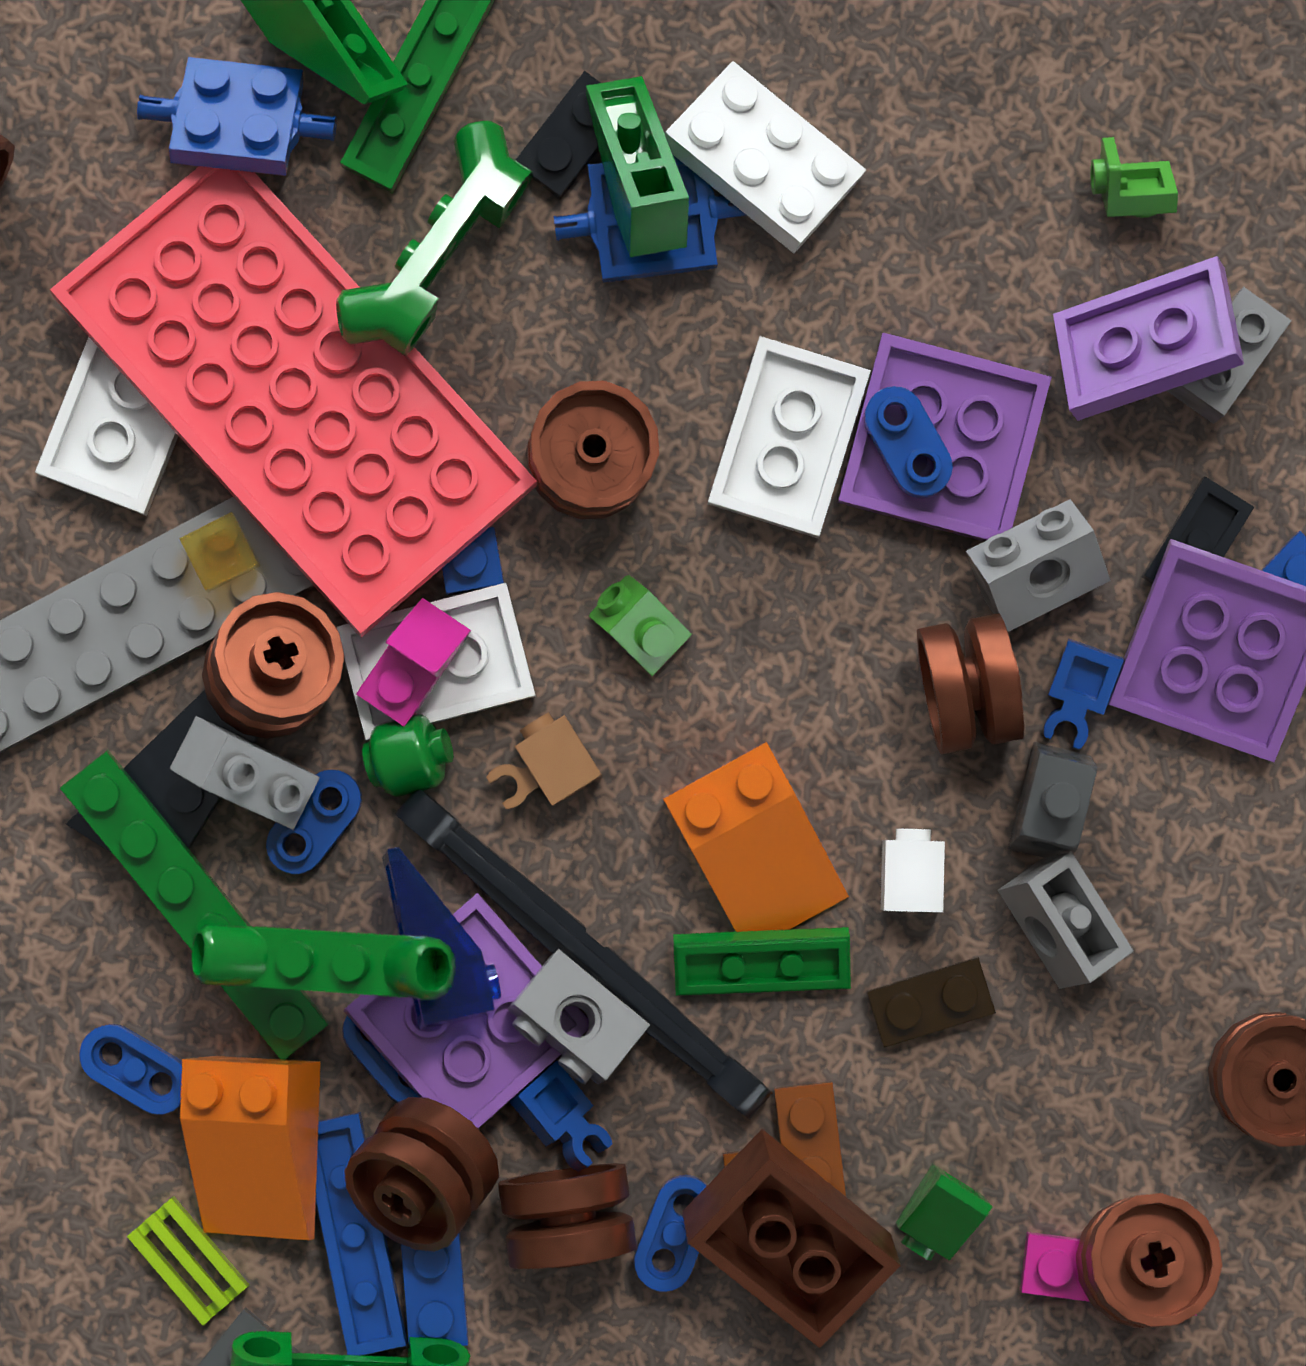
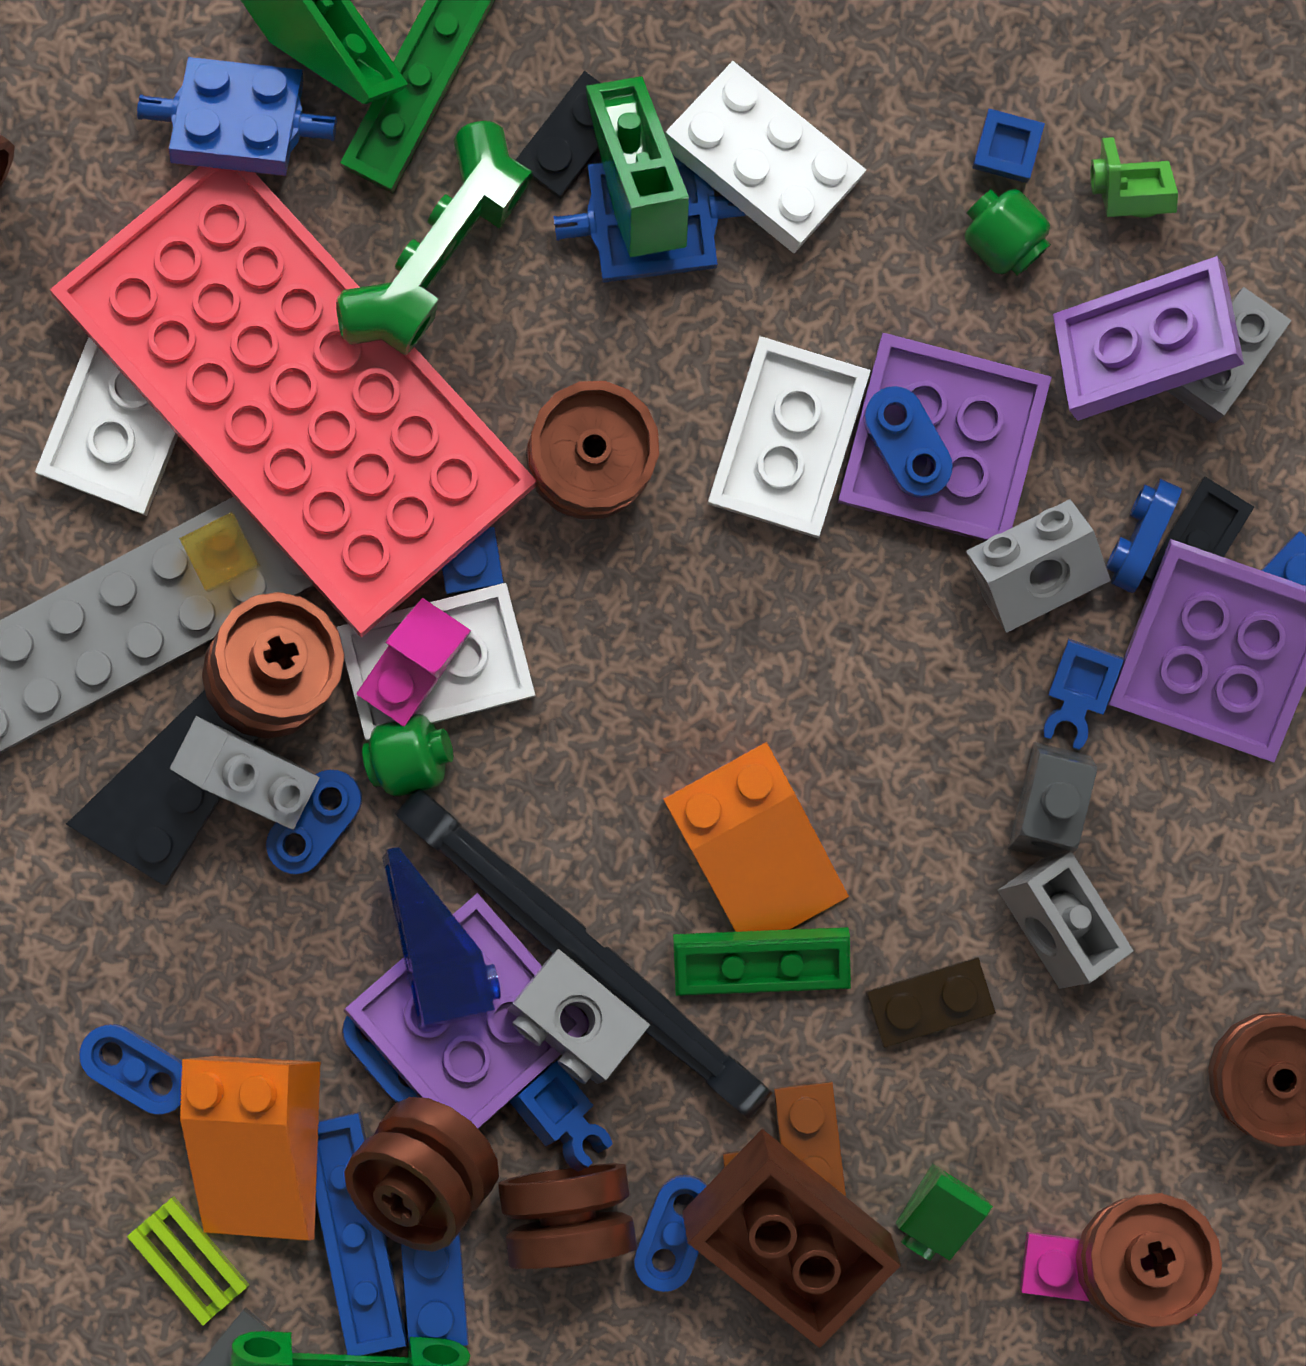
green plate [60,750,328,1060] -> none
green plate [191,924,456,1000] -> none
medium nougat brick [486,712,603,809] -> none
bright green bracket [589,575,692,676] -> none
white brick [881,829,945,912] -> none
copper wheel [917,613,1025,754] -> none
none -> green head [965,189,1051,276]
none -> blue plate [972,108,1045,183]
none -> blue plate [1106,478,1182,594]

